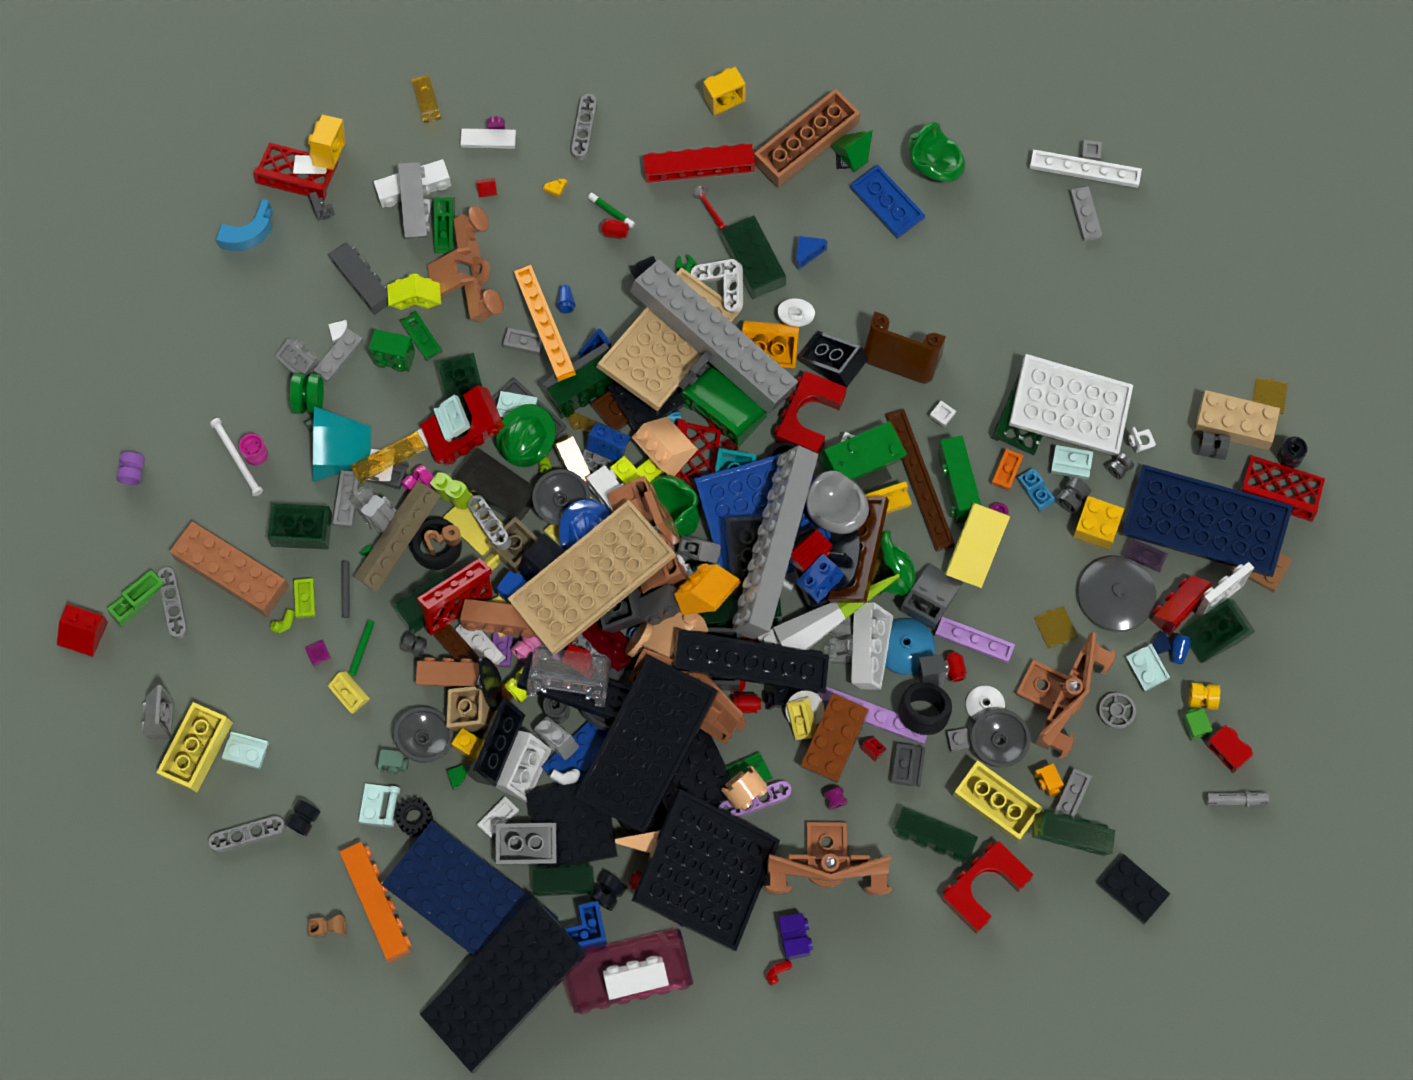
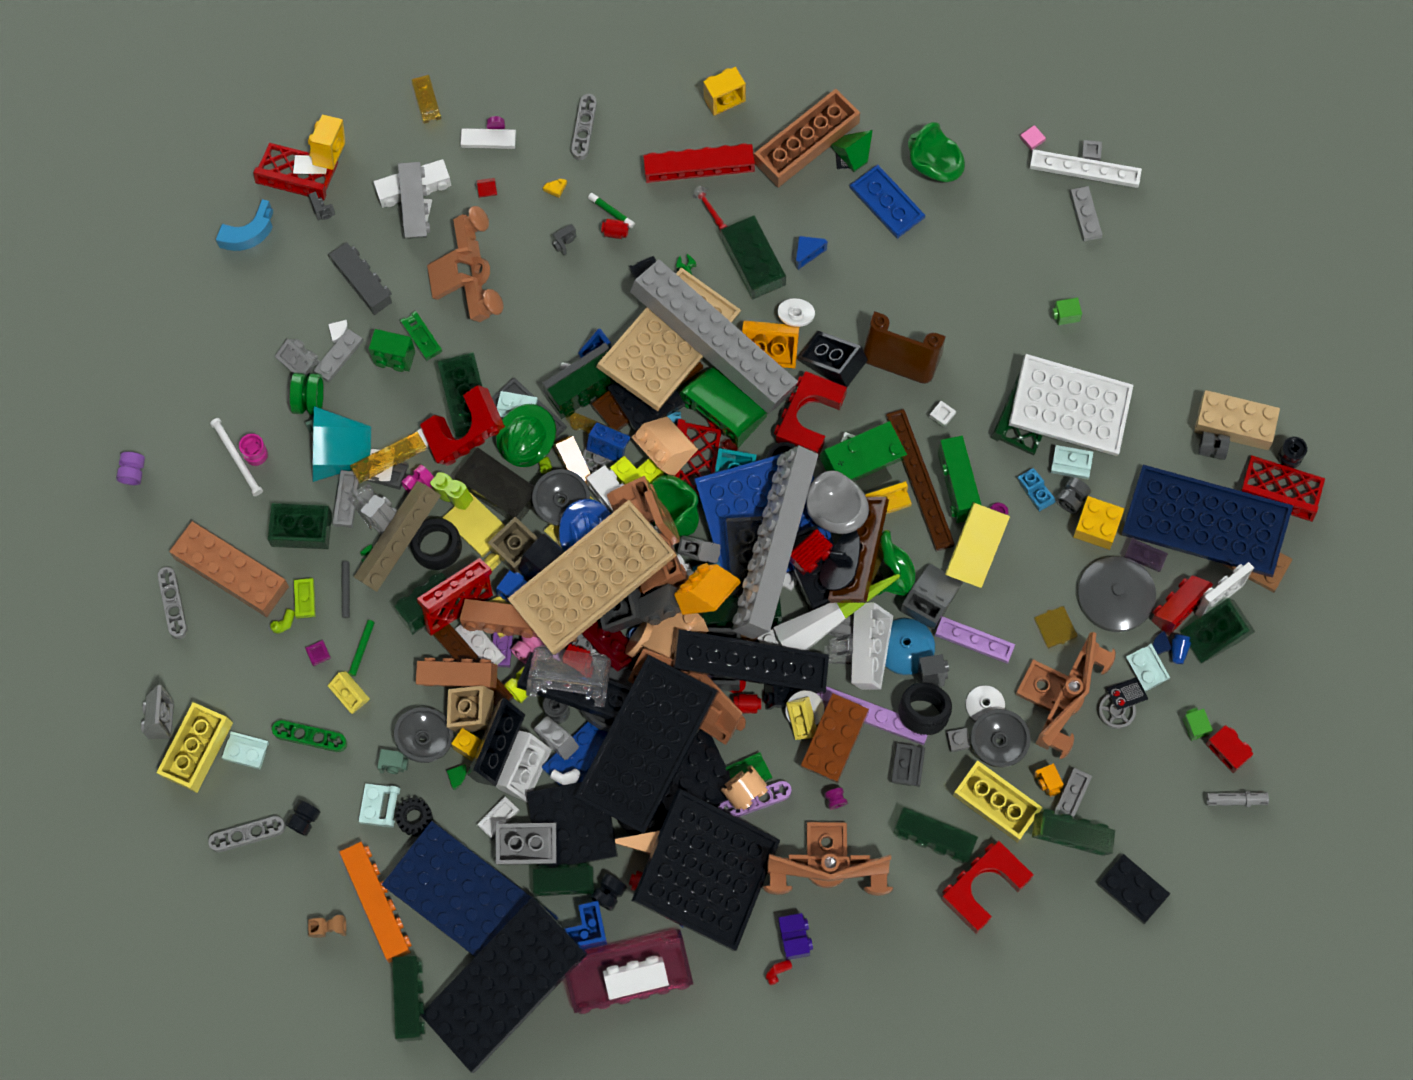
red slope [57,604,108,657] -> none
bright green slope [107,570,164,628] -> none
neon yellow brick [387,274,441,310] -> none
flat silver wheel [401,633,427,658] -> none
medium nougat leg [424,525,461,555] -> none
light aqua plate [433,395,470,442] -> none
green slope [434,197,455,253] -> none
light grey beam [468,495,512,551] -> none
black shield [475,657,502,709] -> none
light grey plate [503,328,543,355] -> none
light orange plate [514,265,576,382] -> none
blue cone [557,285,575,314] -> none
dark grey plate [678,350,713,390] -> none
white beam [691,259,743,313] -> none
blue brick [796,554,845,603] -> none
red slope [861,736,887,762] -> none
red brick [944,652,967,682] -> none
orange plate [992,449,1024,491] -> none
flat silver wheel [1107,453,1134,480] -> none
white bracket [1128,427,1156,453] -> none
yellow wheel [1188,682,1220,710] -> none
clear yellow piece [1253,378,1287,414] -> none
none -> green beam [272,720,347,752]
none -> clear green brick [392,956,426,1042]
none -> dark grey bracket [553,224,577,256]
none -> bright pink tile [1020,125,1046,151]
none -> bright green brick [1052,297,1082,326]
none -> black sticker [1106,678,1148,710]

